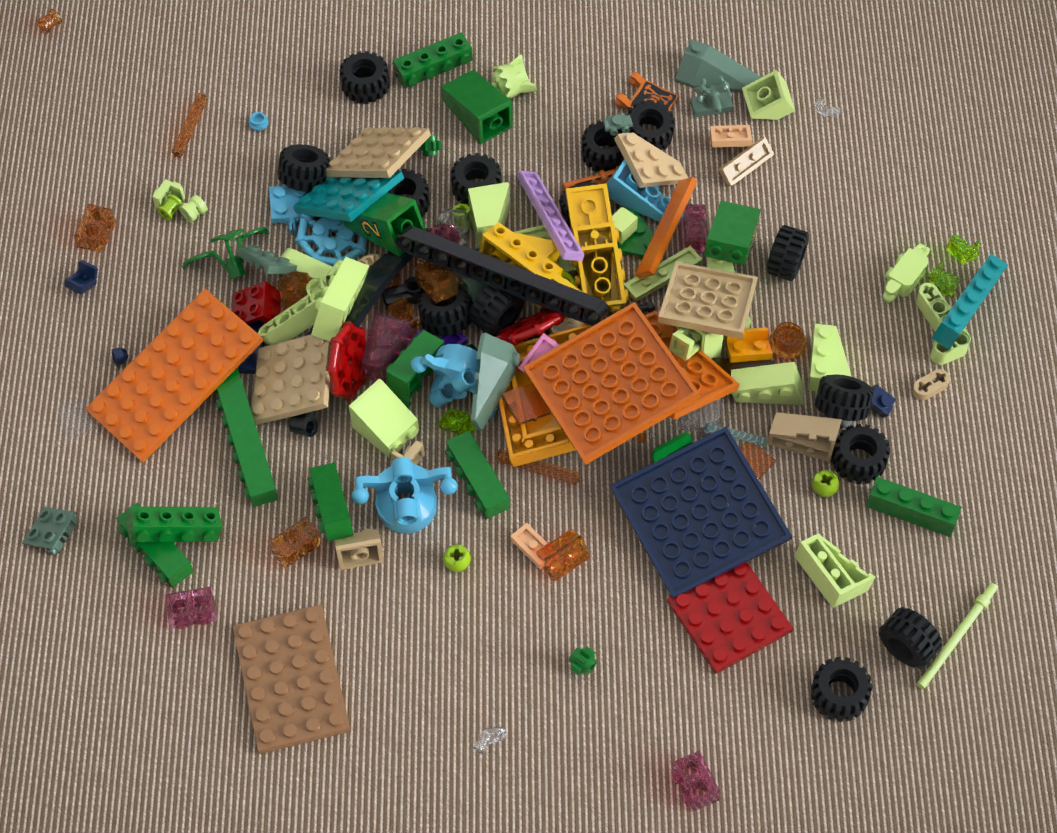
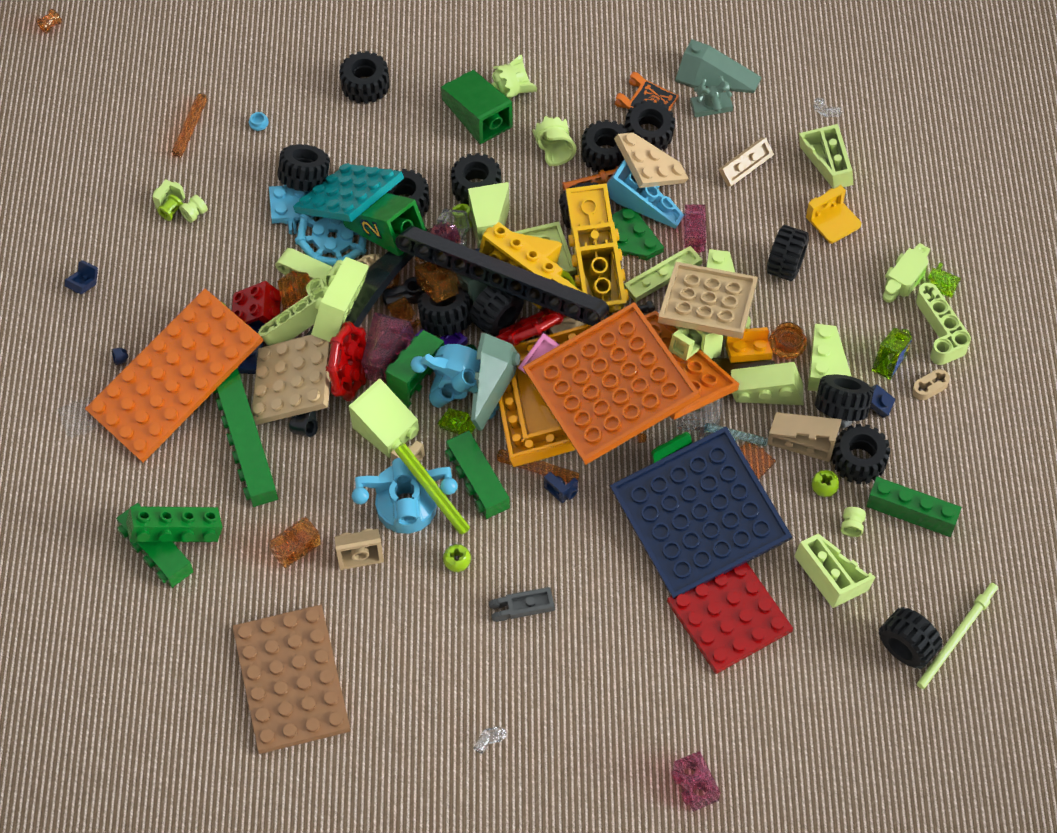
sand green hinge [22,507,77,556] -> none
clear orange brick [74,204,116,253] -> none
clear pink brick [166,587,217,629] -> none
green plant [182,227,269,280] -> none
sand green wing [237,245,297,274] -> none
green brick [307,462,354,542] -> none
tan plate [326,127,431,178] -> none
green brick [393,32,473,89] -> none
green gear [418,136,442,156] -> none
clear orange piece [501,383,551,425] -> none
light nougat plate [510,523,557,569] -> none
lavender tile [517,171,584,261] -> none
clear orange bracket [536,529,590,582] -> none
green gear [569,646,597,676] -> none
sand green piece [603,113,633,136] -> none
yellowish green panel [612,207,638,244] -> none
orange tile [635,177,697,279] -> none
green slope [704,201,761,265] -> none
light nougat bracket [709,125,752,148] -> none
yellowish green slope [742,70,795,120] -> none
black tyre [811,657,873,722] -> none
teal brick [931,254,1008,350] -> none
clear neon green bracket [946,234,981,265] -> none
none -> lime axle [395,444,470,535]
none -> dark grey hinge [489,587,555,622]
none -> yellowish green hat [532,116,577,166]
none -> dark blue bracket [544,472,578,504]
none -> yellowish green wedge [799,124,853,188]
none -> yellow bracket [806,185,862,244]
none -> yellowish green wheel [841,507,866,537]
none -> clear neon green torso [872,328,913,380]

